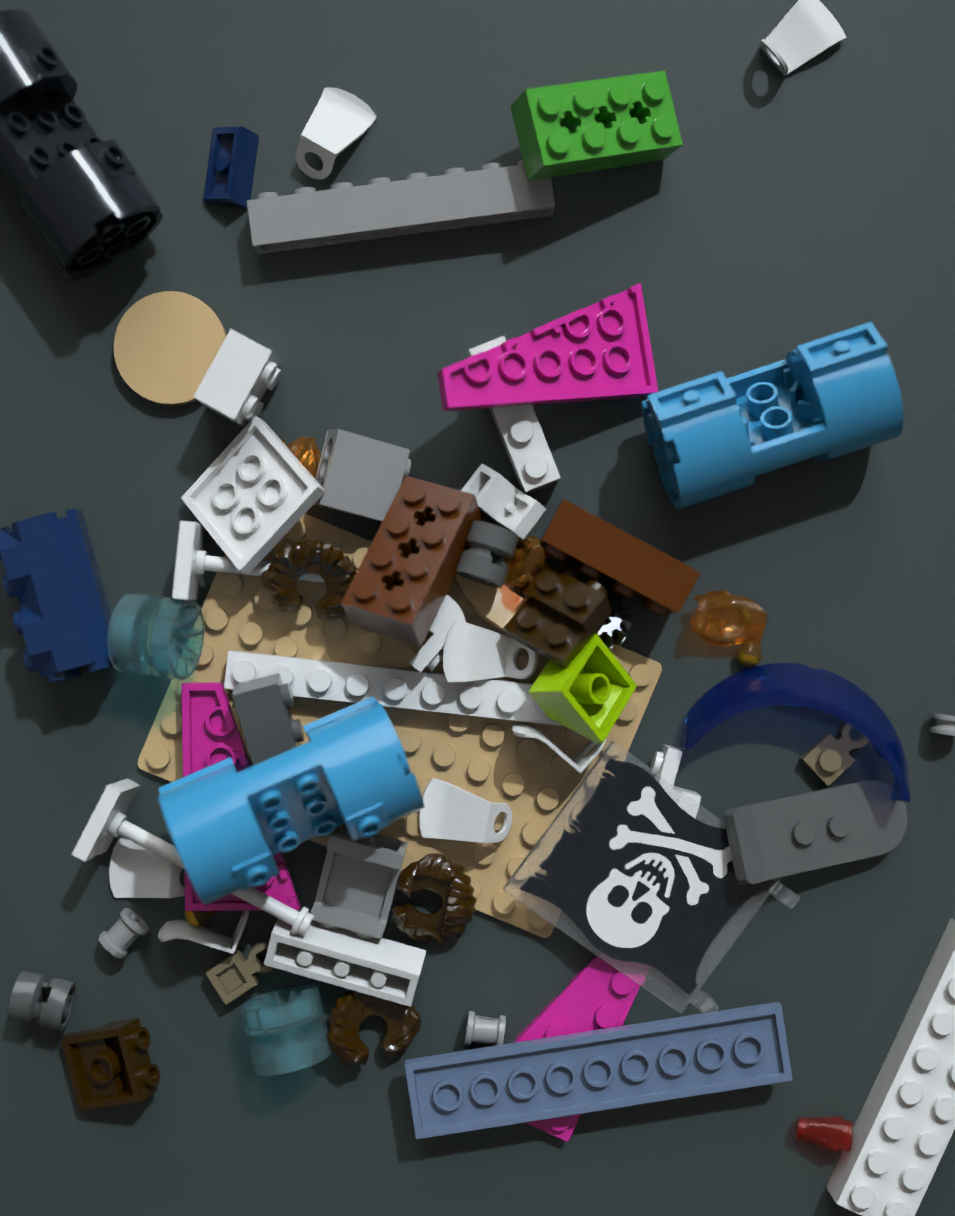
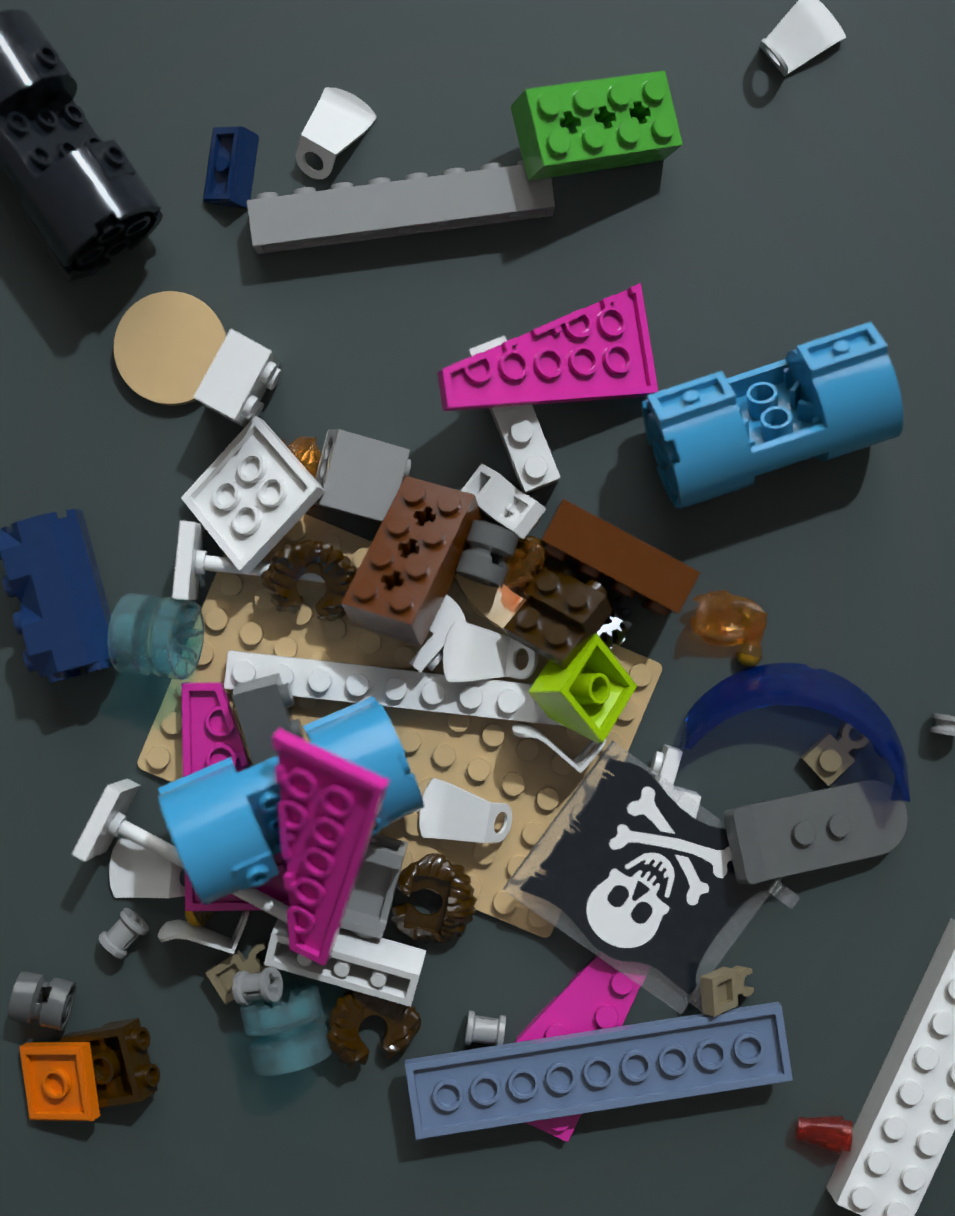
none -> orange tile [19,1042,100,1121]
none -> light grey bush [232,967,283,1006]
none -> dark pink wing [272,729,390,966]
none -> dark tan plate [700,965,754,1017]

